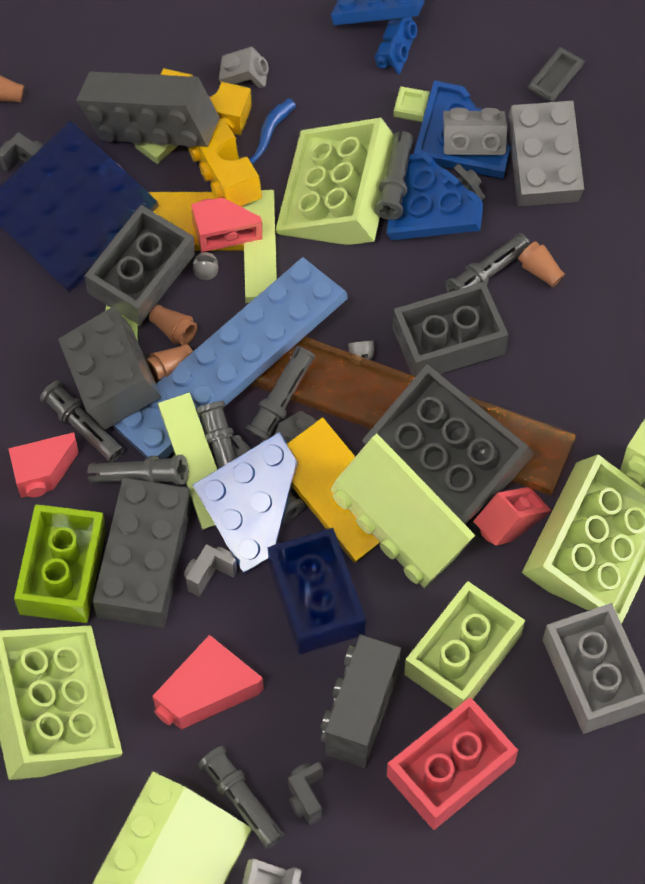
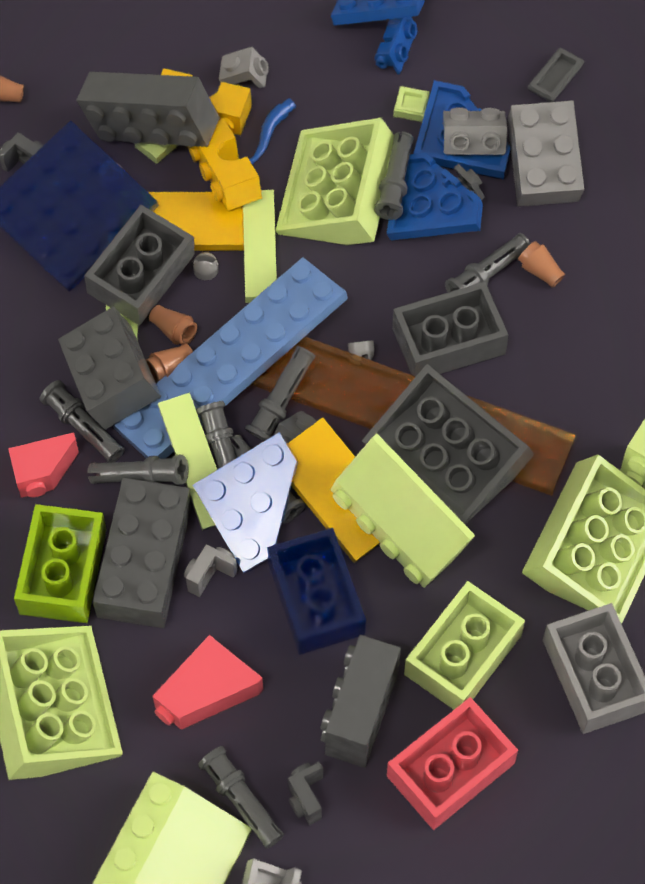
coral slope [191,198,262,252] -> none
coral slope [473,487,552,546] -> none

